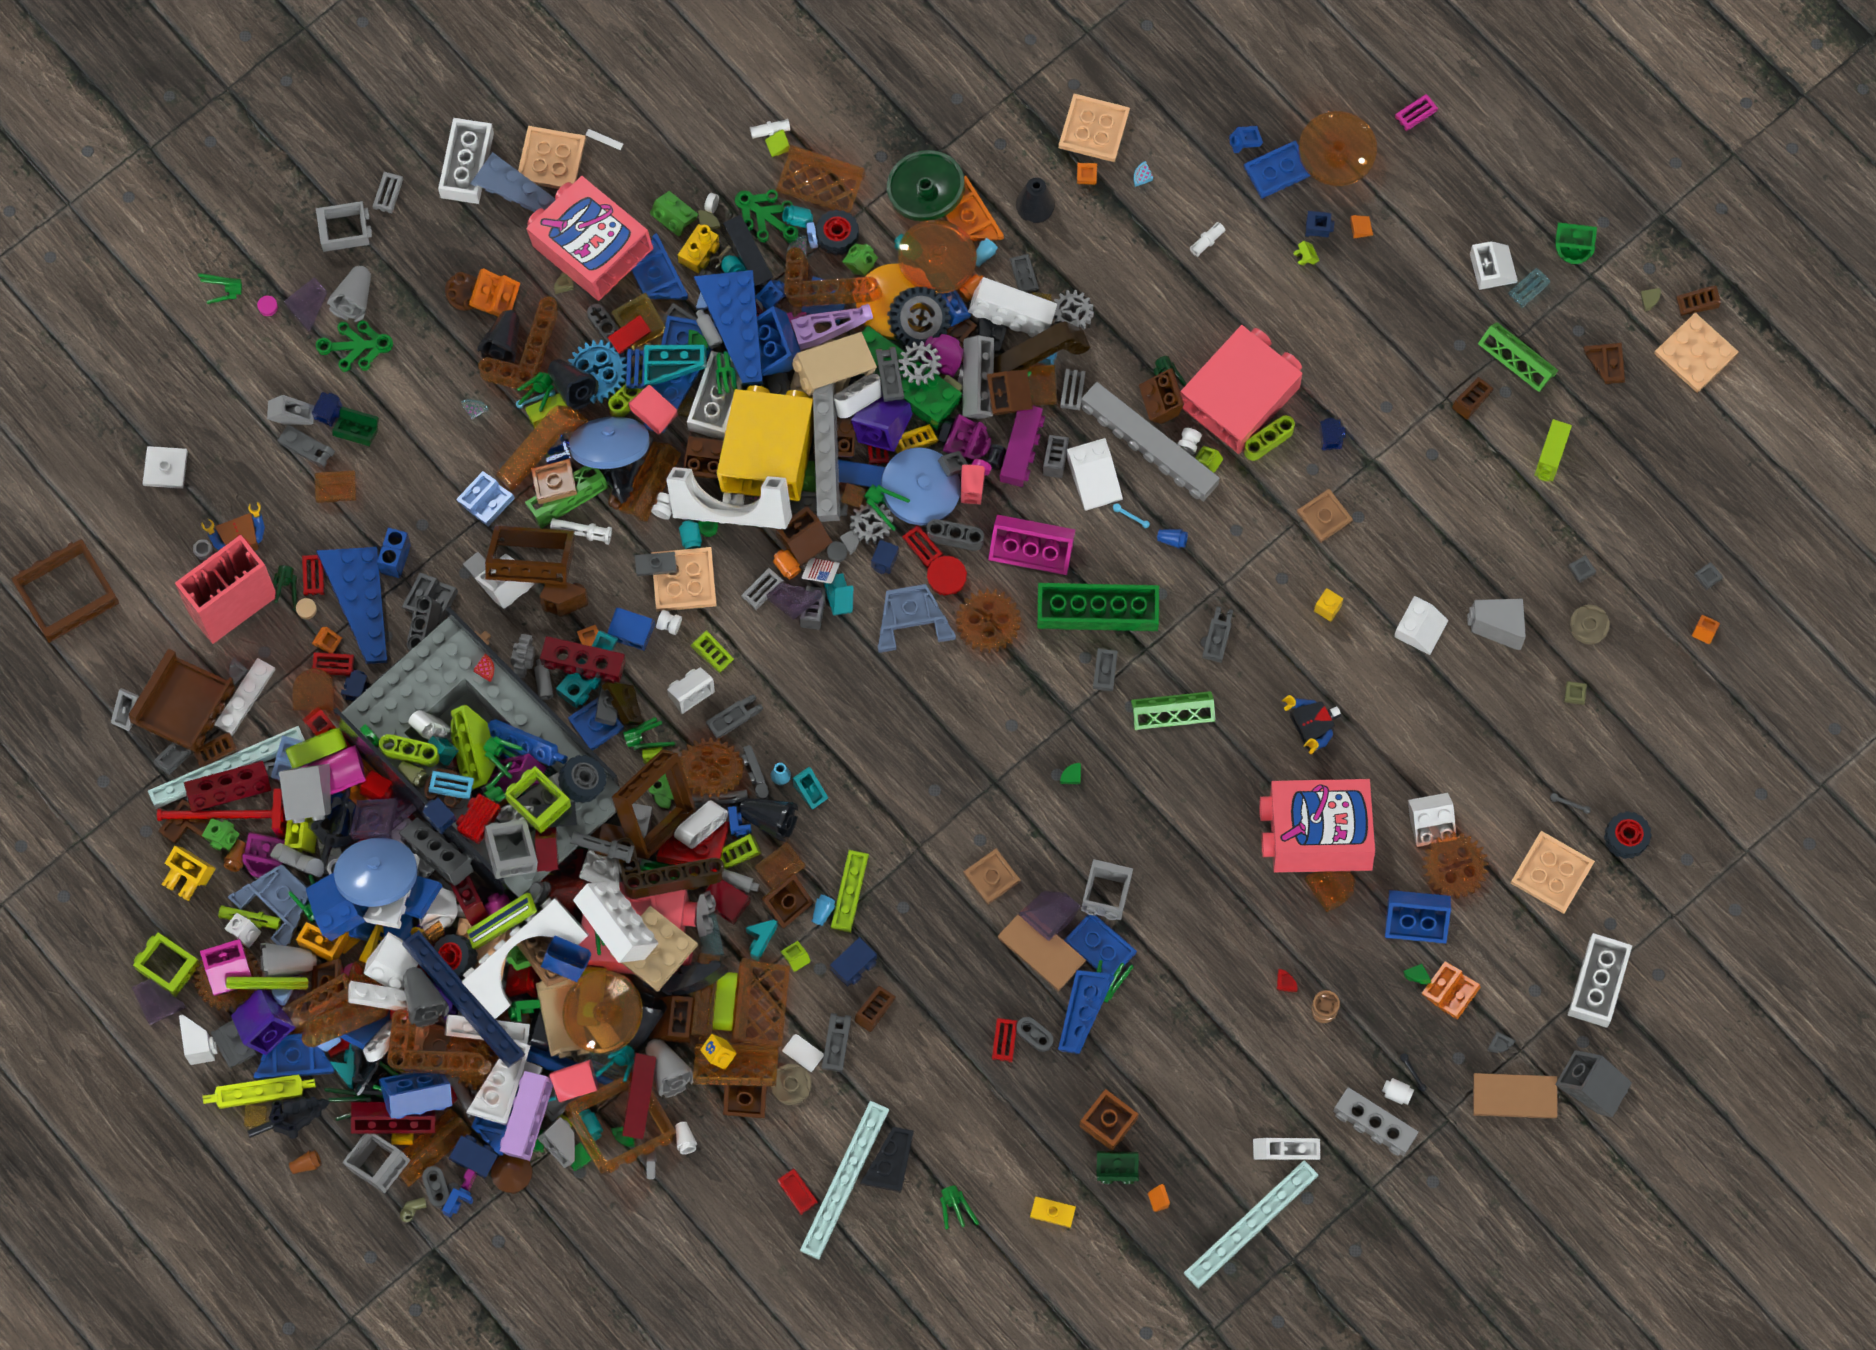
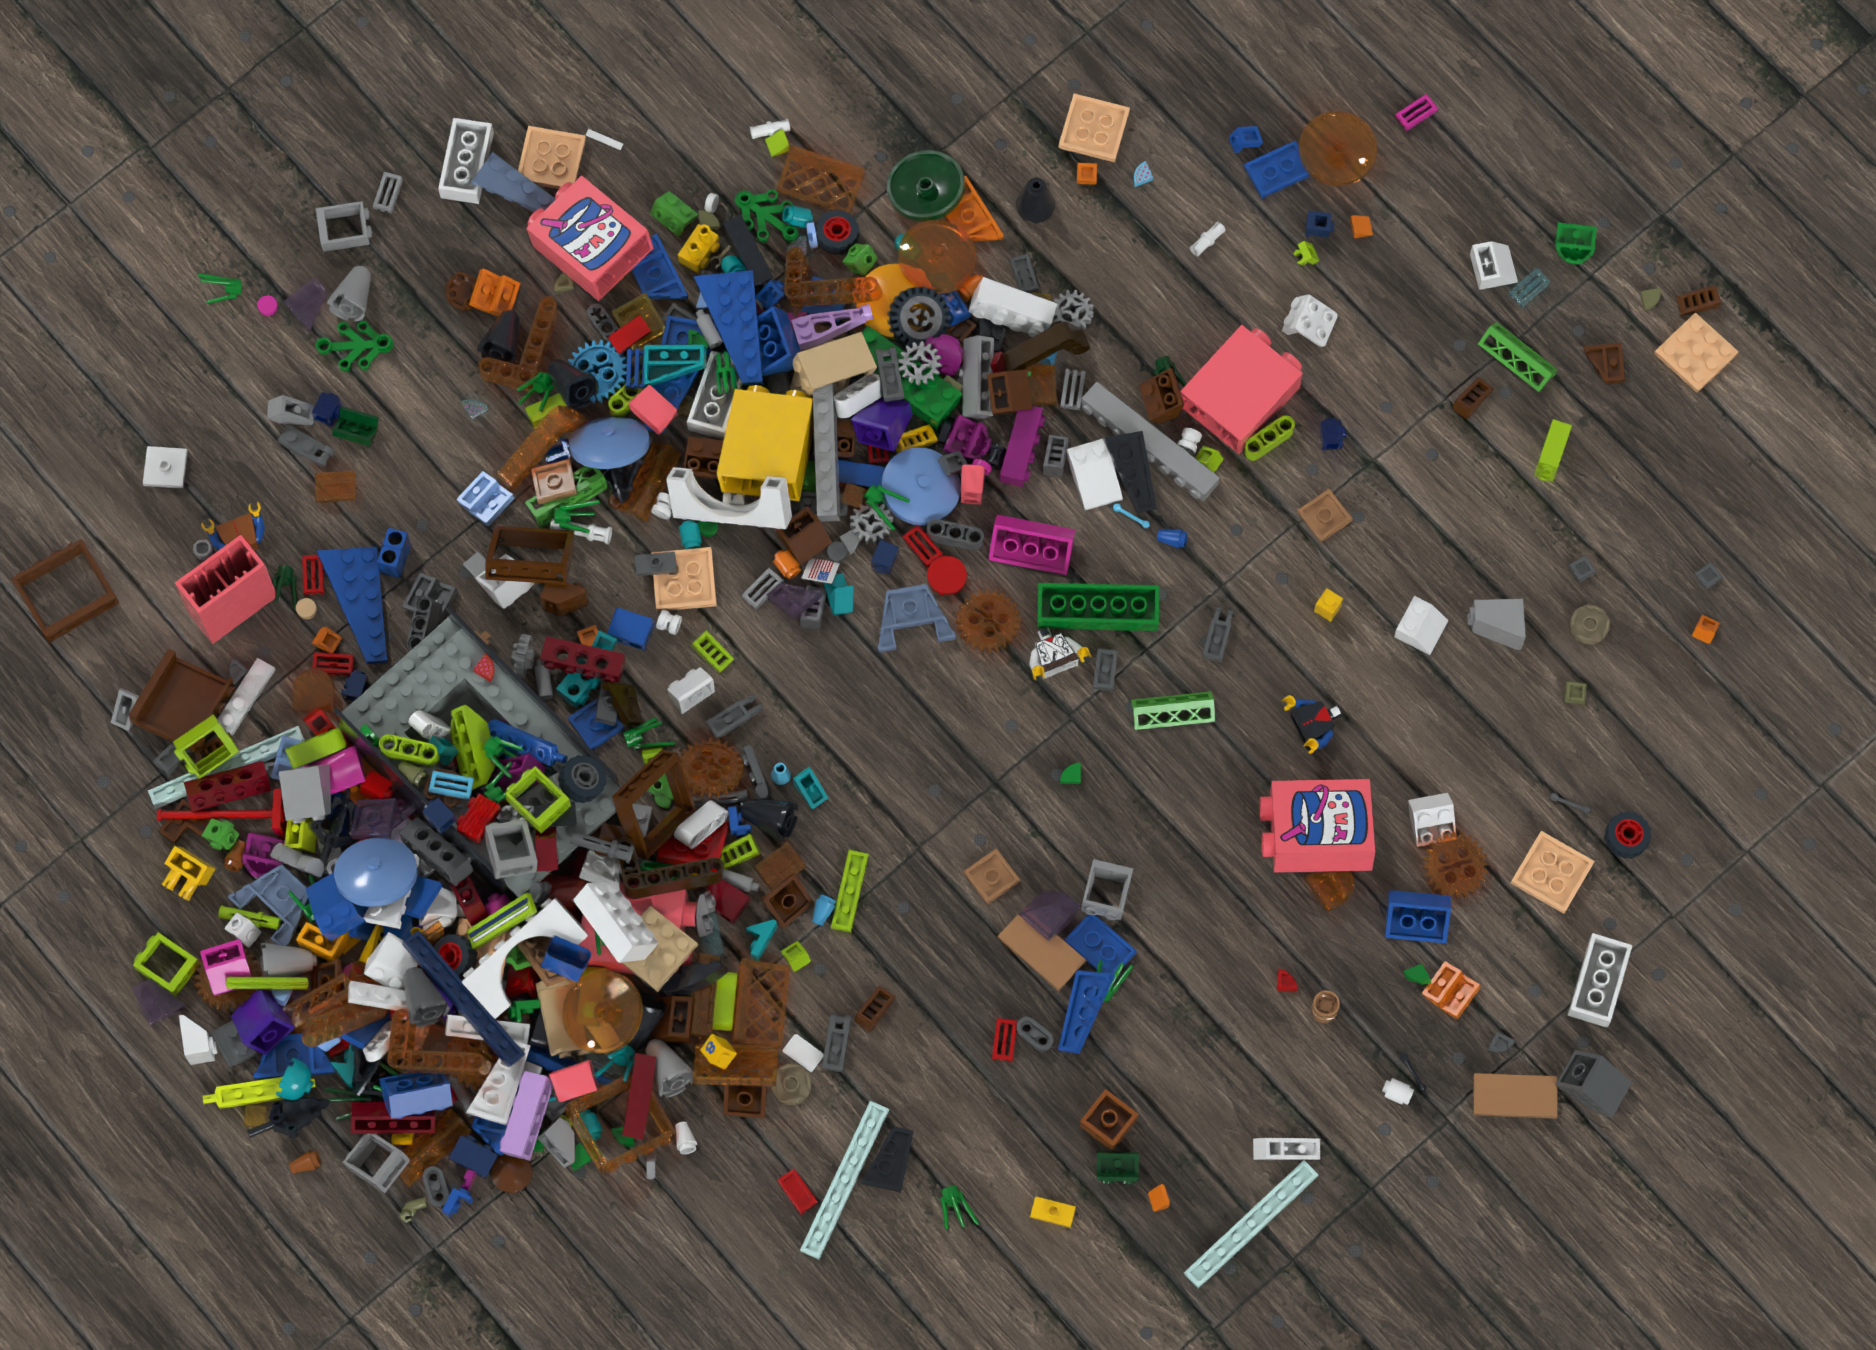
medium azure hinge [516,389,556,409] -> none
dark blue brick [830,937,877,987] -> none
medium azure cone [970,238,998,268] -> none
light grey brick [1333,1087,1419,1157] -> none
none -> lime window [173,714,240,779]
none -> teal cylinder [276,1057,314,1100]
none -> green plant [554,500,600,533]
none -> dark red tile [990,352,1005,373]
none -> torso [1029,627,1092,680]
none -> black wing [1103,431,1157,513]
none -> white bracket [1282,294,1337,347]

